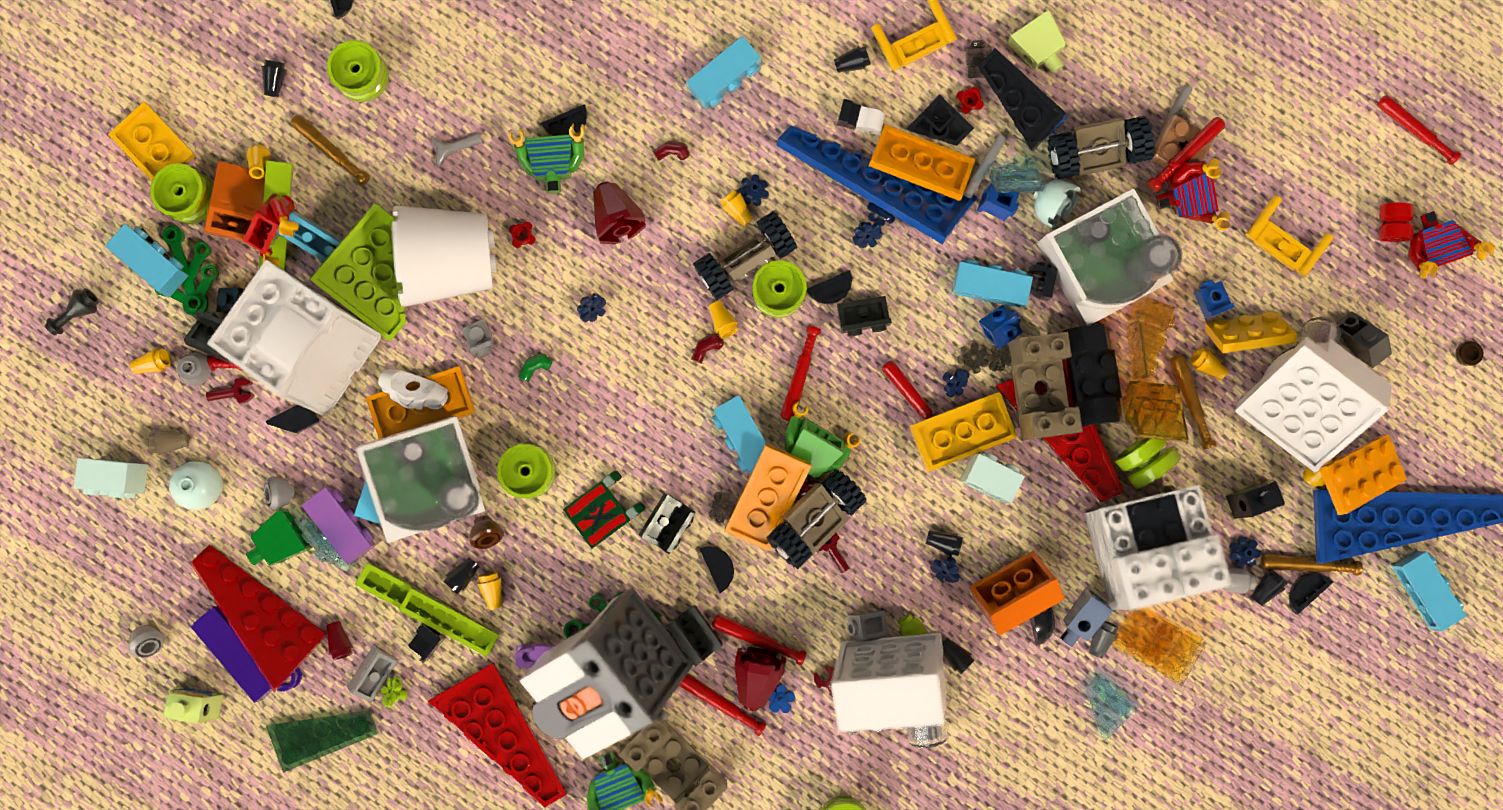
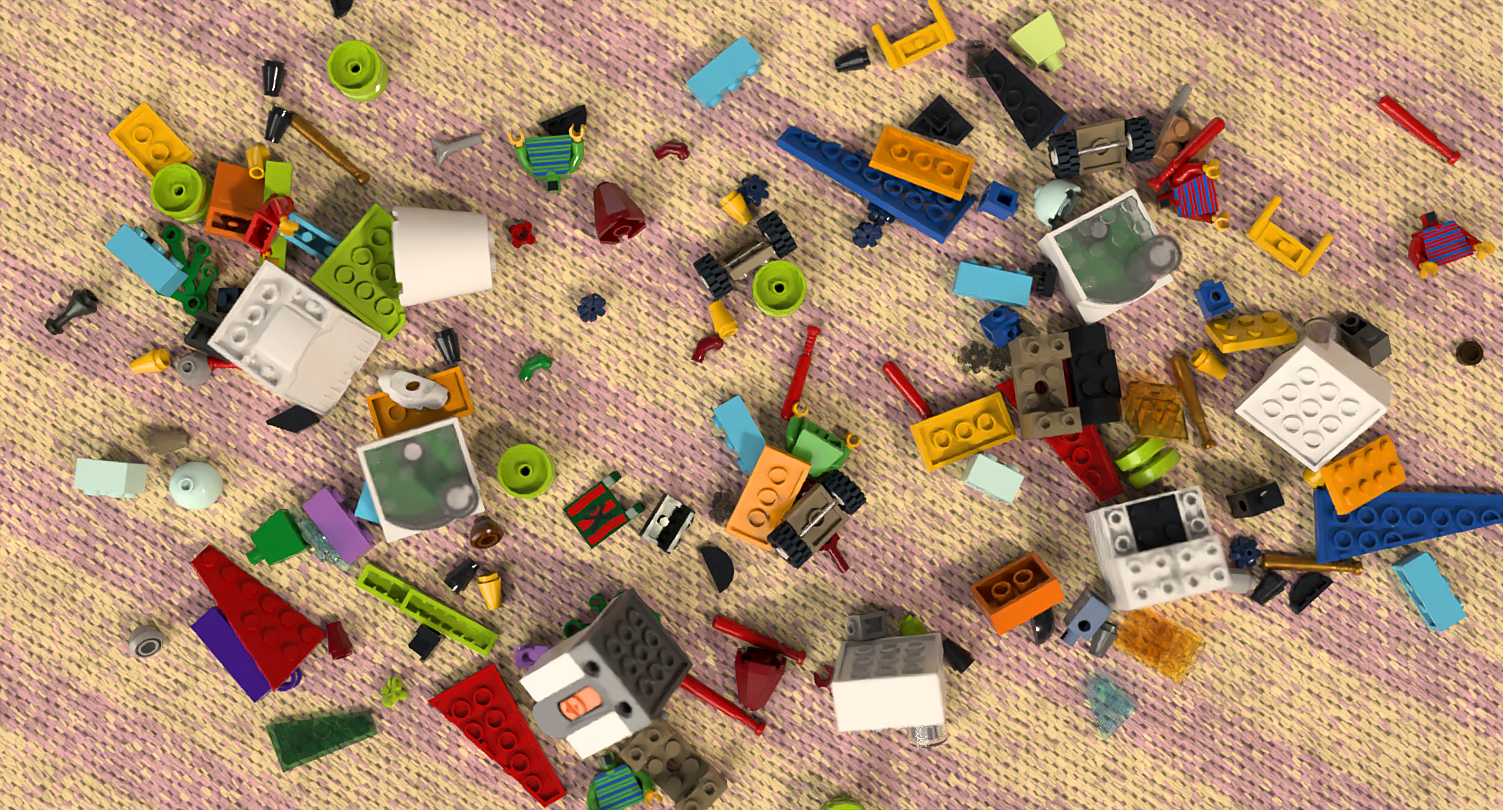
yellowish green torso [163,686,223,723] -> none
dark red bar [206,378,255,404] -> none
light grey cone [264,476,295,510] -> none
light grey slope [347,645,398,703] -> none
light grey bracket [462,319,497,358] -> none
pearl dark grey bracket [666,605,723,667] -> none
blue plant [769,685,795,713] -> none
black tile [806,270,852,305] -> none
leg [837,99,886,135] -> none
pearl dark grey bracket [837,296,892,337] -> none
black cone [925,530,964,557] -> none
dark blue plant [930,556,960,583] -> none
dark blue plant [942,368,970,398] -> none
red plate [956,87,984,114] -> none
light grey bar [963,134,1007,198] -> none
clear light blue wing [989,158,1045,193] -> none
clear yellow slope [1126,297,1175,381] -> none
red wheel [1379,202,1414,242] -> none
none -> black cone [264,105,292,144]
none -> black cone [434,328,462,365]

